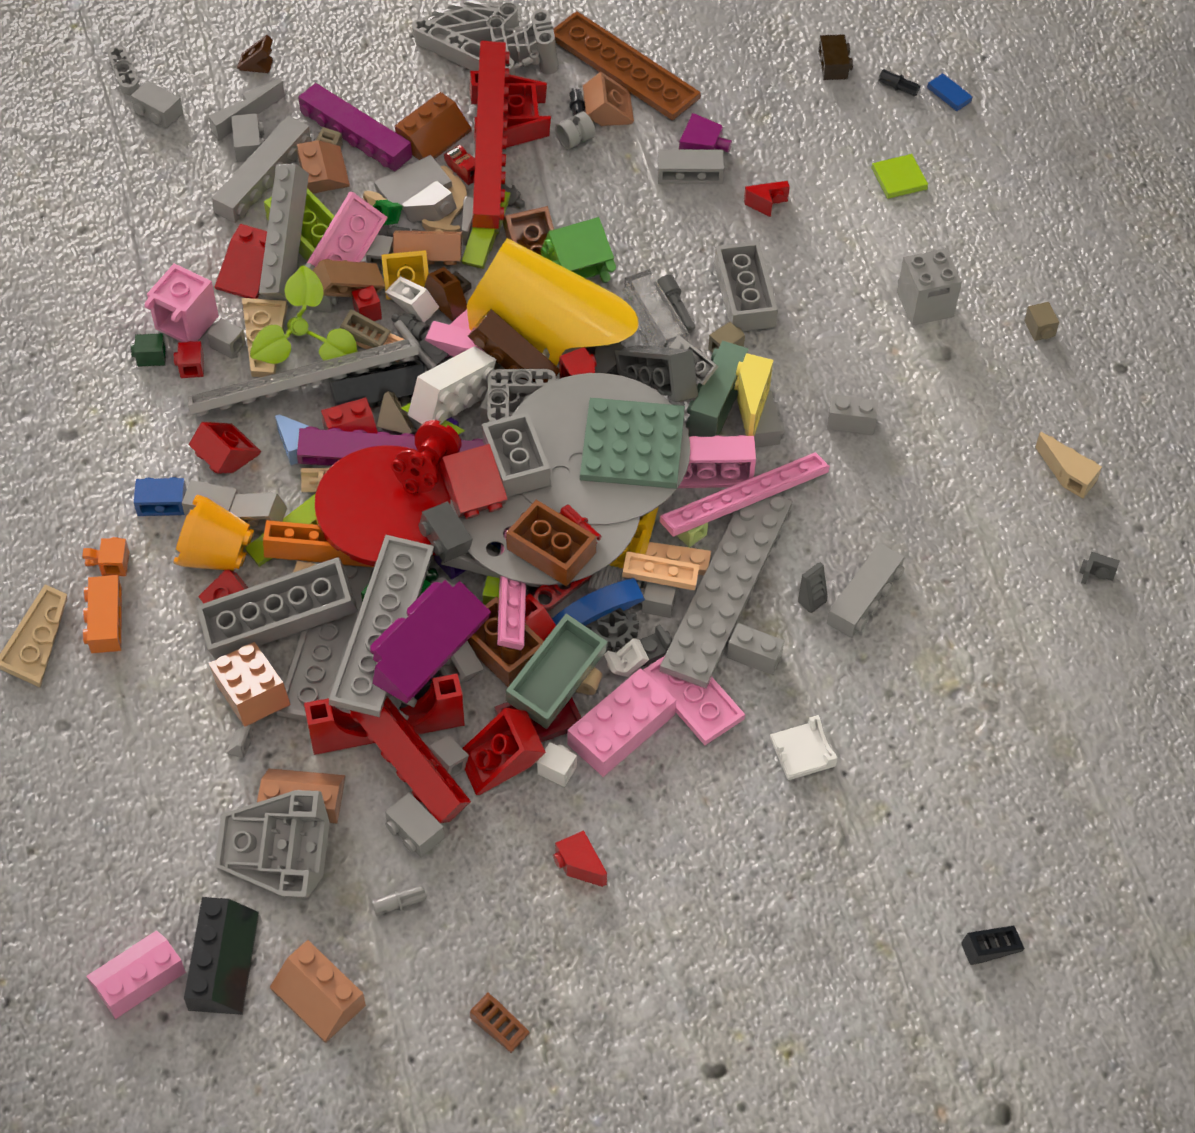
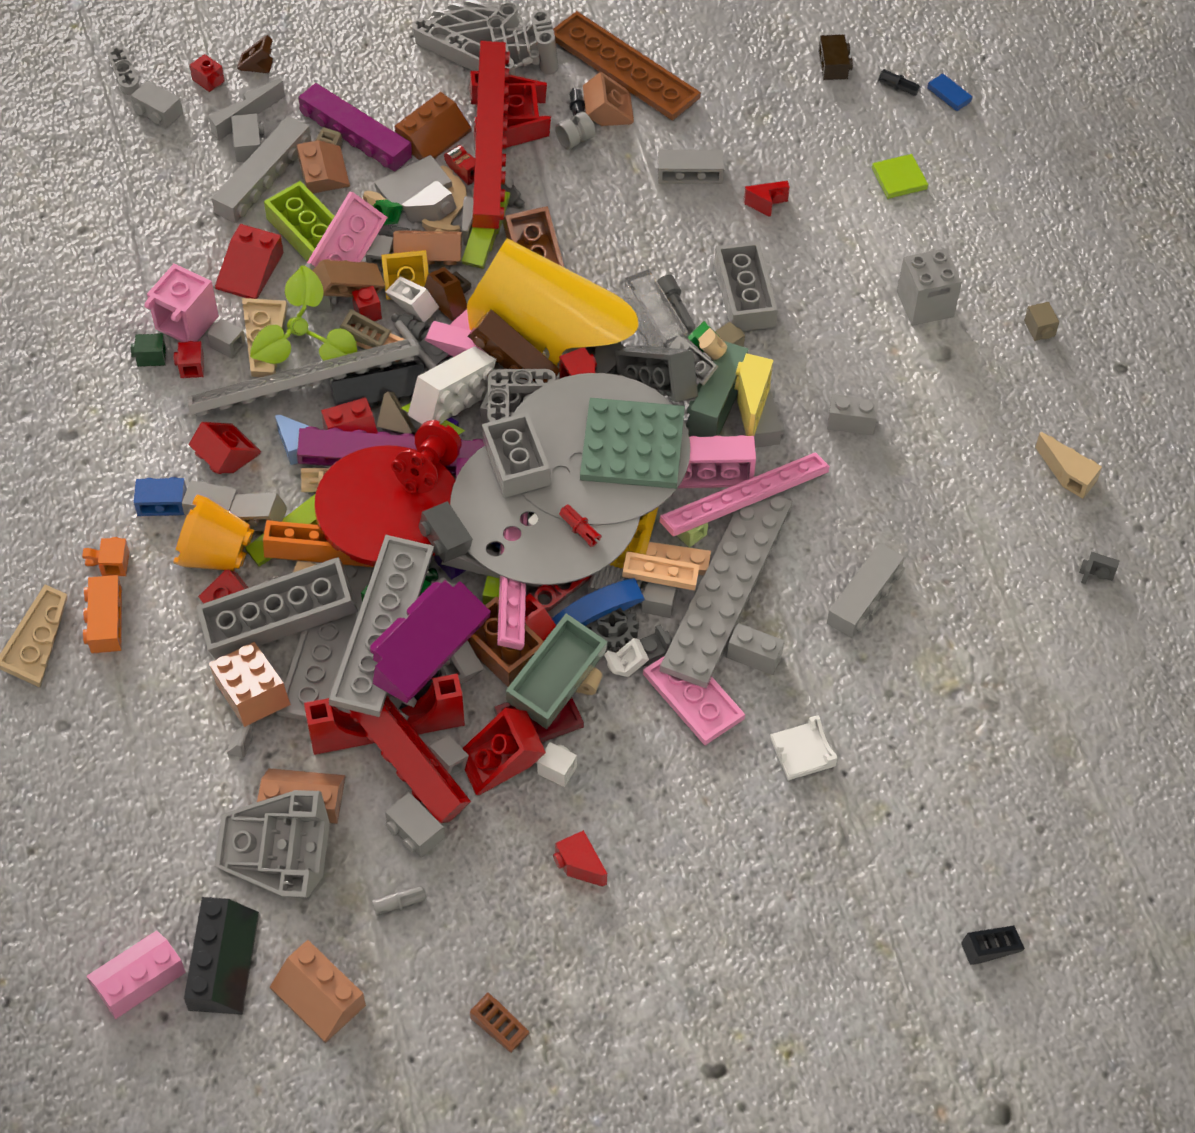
light grey brick [259,164,309,301] -> none
red slope [439,444,507,519] -> none
dark orange brick [506,500,597,586] -> none
bright green container [541,217,616,283] -> none
bright pink brick [567,668,676,777] -> none
magenta torso [679,113,732,153] -> none
dark grey slope [798,562,828,613] -> none
none -> red brick [189,54,225,92]
none -> tan leg [688,321,727,360]

